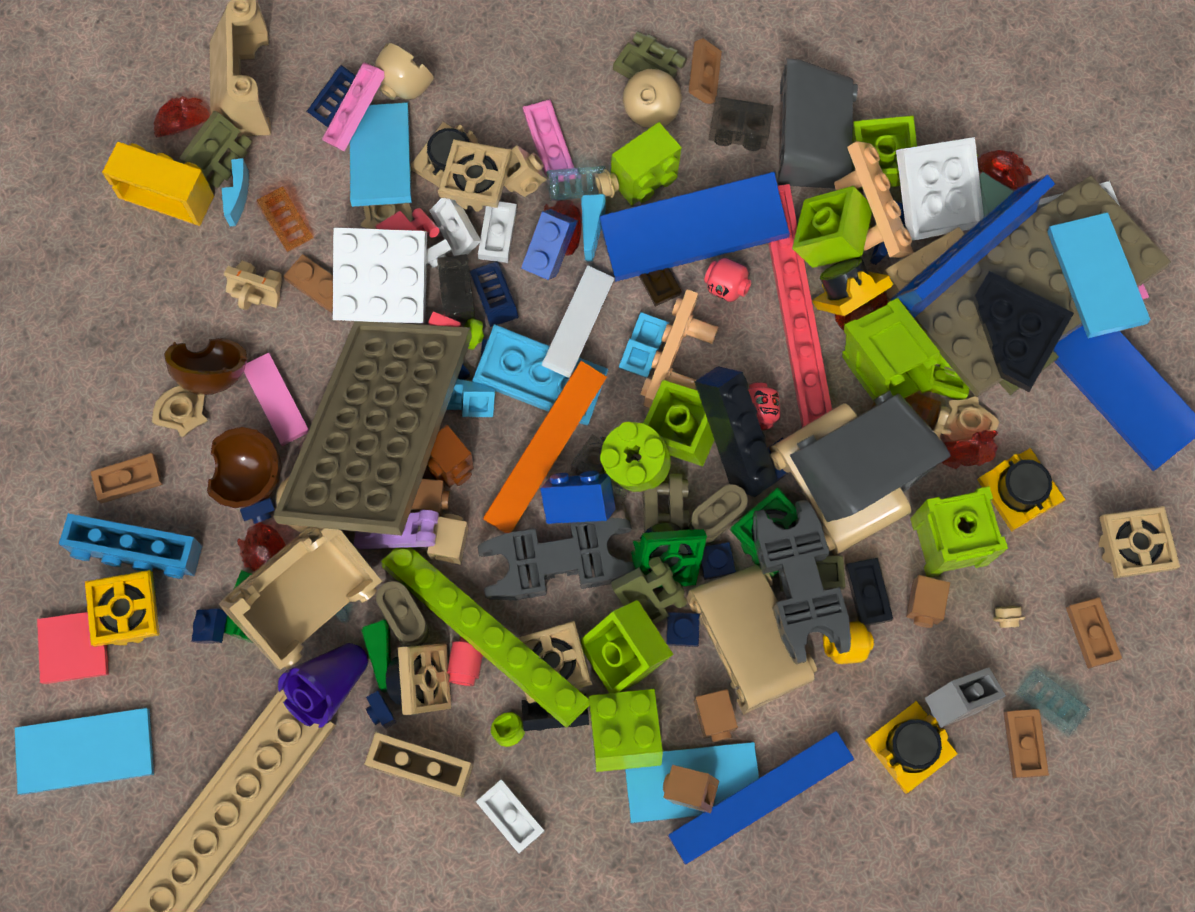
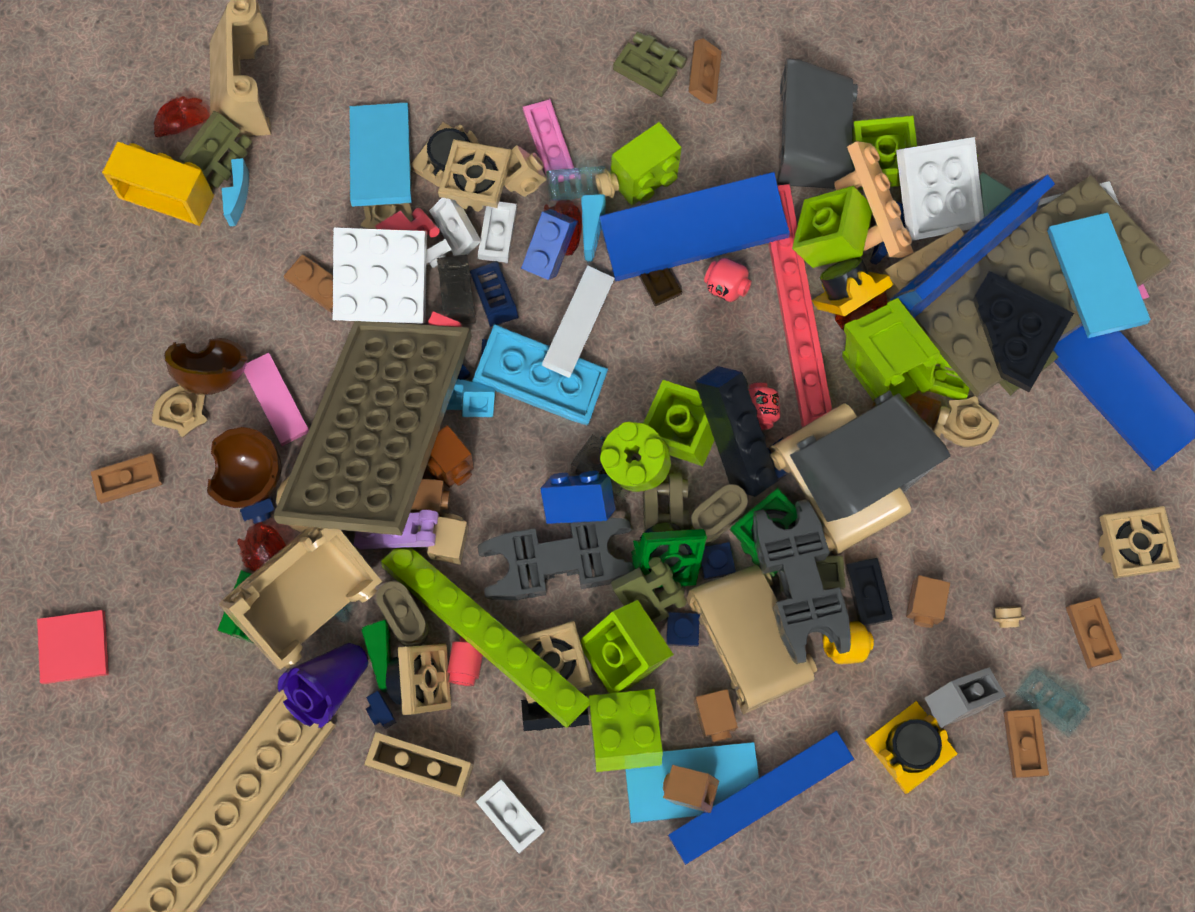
medium azure tile [15,708,154,795] -> none
dark azure brick [59,513,202,579] -> none
yellow piece [85,570,160,647] -> none
dark blue plate [191,609,227,644] -> none
tan hips [224,261,282,310] -> none
clear orange slope [256,186,313,253] -> none
dark blue slope [306,65,356,127] -> none
bright pink tile [322,62,385,151] -> none
tan cylinder [375,43,434,100] -> none
lime tile [464,318,484,350] -> none
orange tile [483,361,607,533] -> none
lime tile [491,712,525,747] -> none
medium azure slope [619,312,669,378] -> none
tan cylinder [623,69,682,128] -> none
light nougat plate [641,289,718,408] -> none
clear smoke brick [708,96,774,151] -> none
lime container [910,486,1008,578] -> none
clear red hat [942,430,998,470] -> none
clear red hat [977,150,1032,191] -> none
piece [977,448,1065,532] -> none

